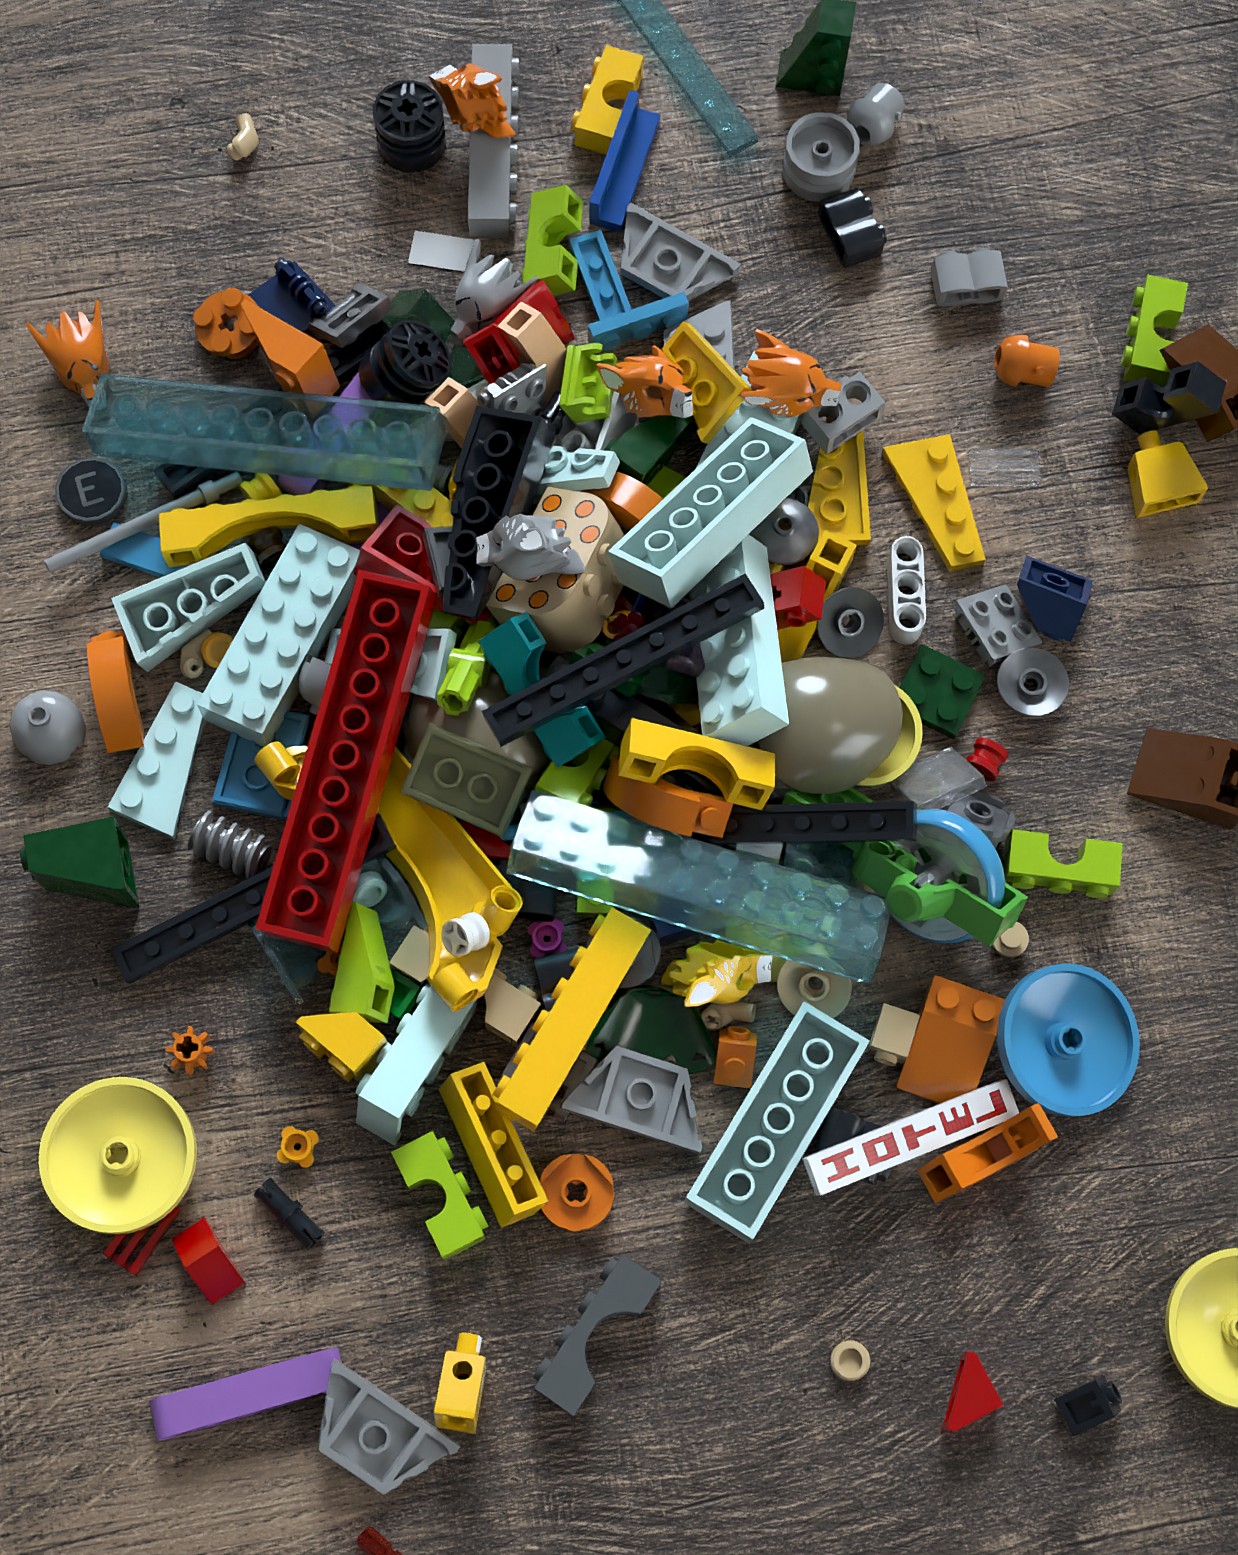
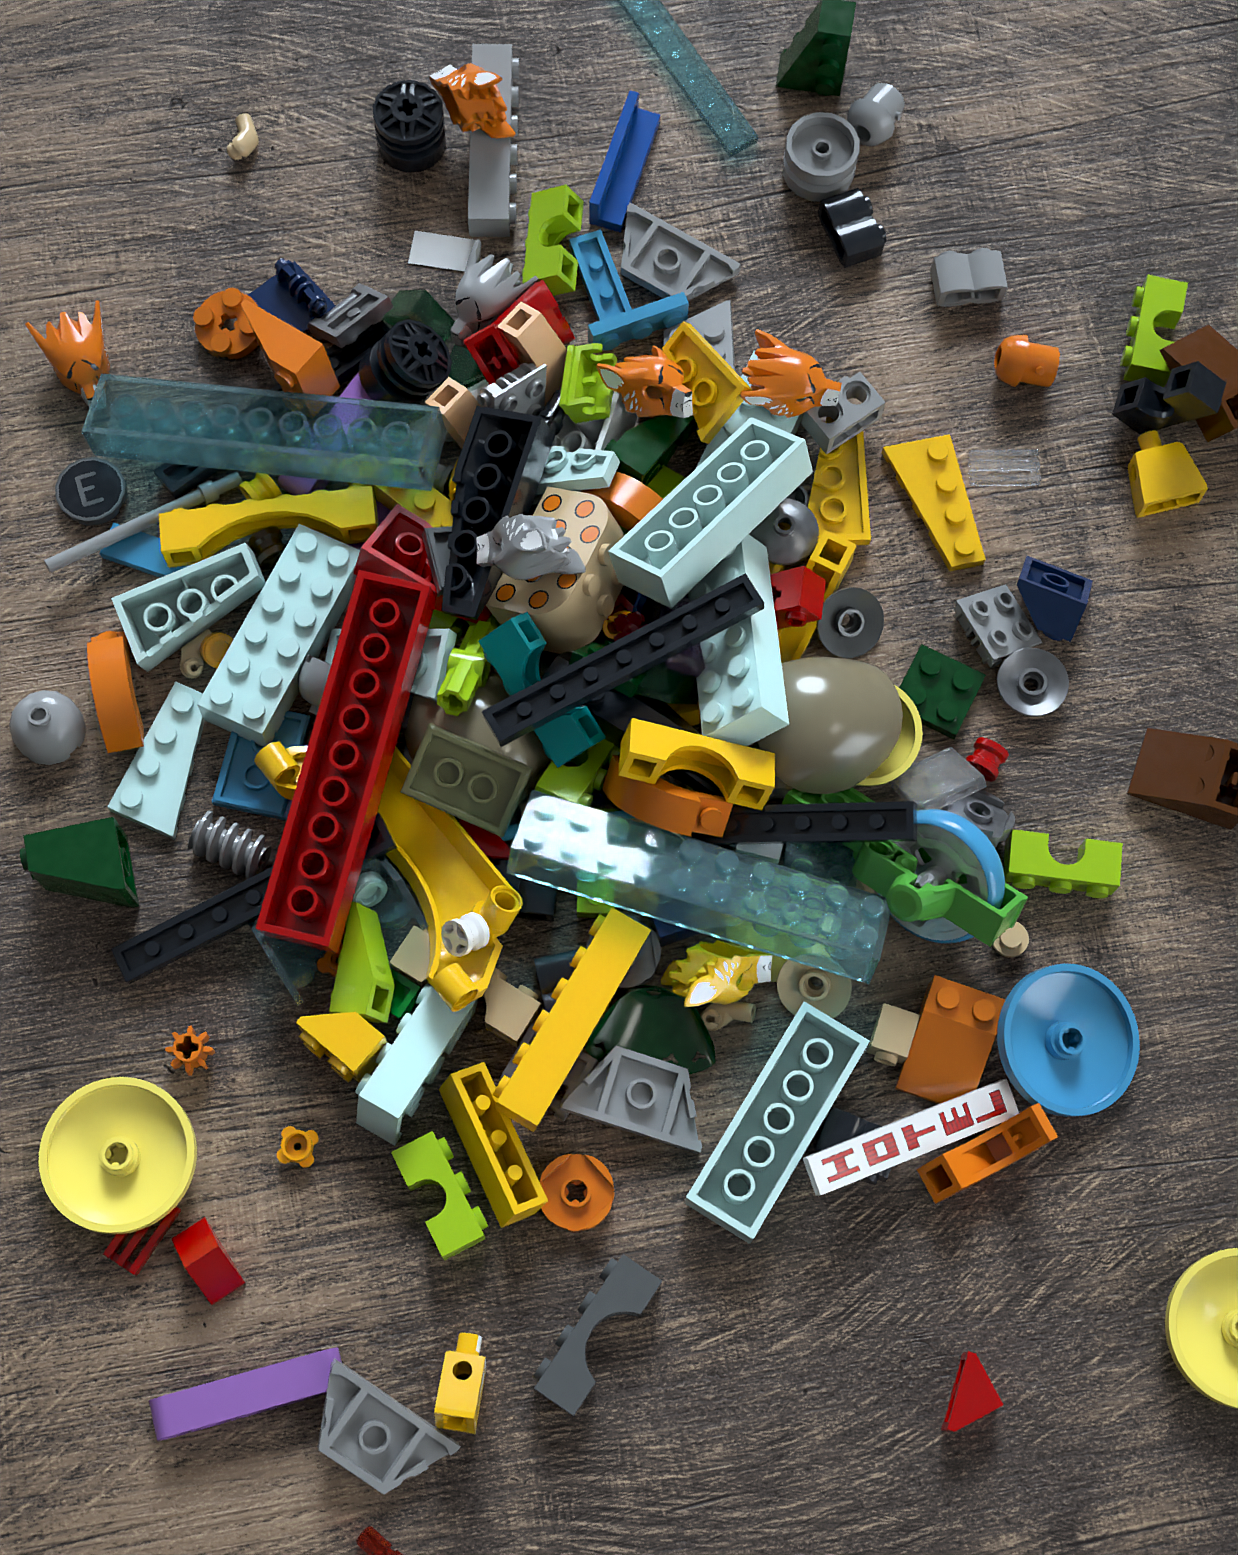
black pin [253,1178,325,1250] -> none
dark pink plate [528,920,567,958] -> none
yellow arch [570,45,644,155] -> none
orange bracket [713,1026,757,1089] -> none
tan tile [830,1340,870,1381] -> none
white beam [887,536,926,645] -> none
black bracket [1054,1374,1122,1436] -> none

